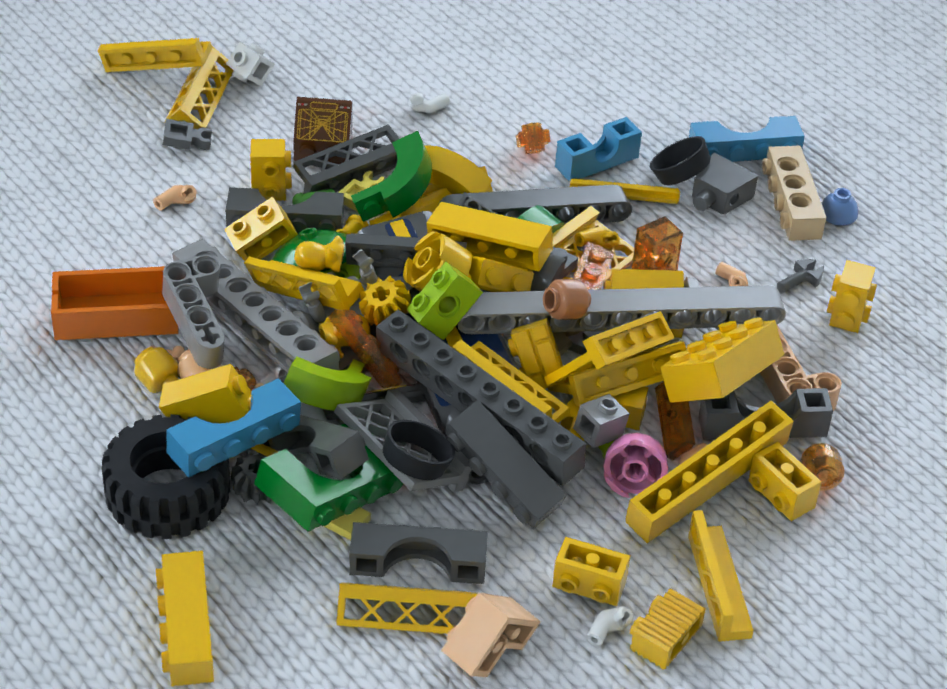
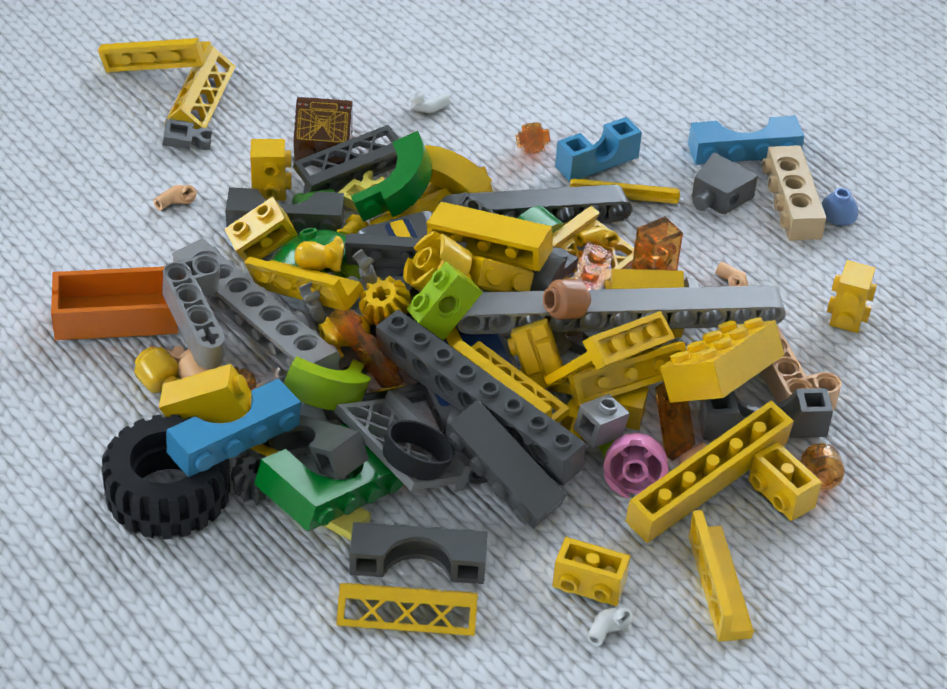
yellow brick [156,550,214,686] -> none
white brick [226,42,275,86] -> none
light nougat brick [441,593,541,677] -> none
yellow brick [630,588,706,669] -> none
black tyre [649,136,711,185] -> none
dark grey bar [777,259,824,293] -> none

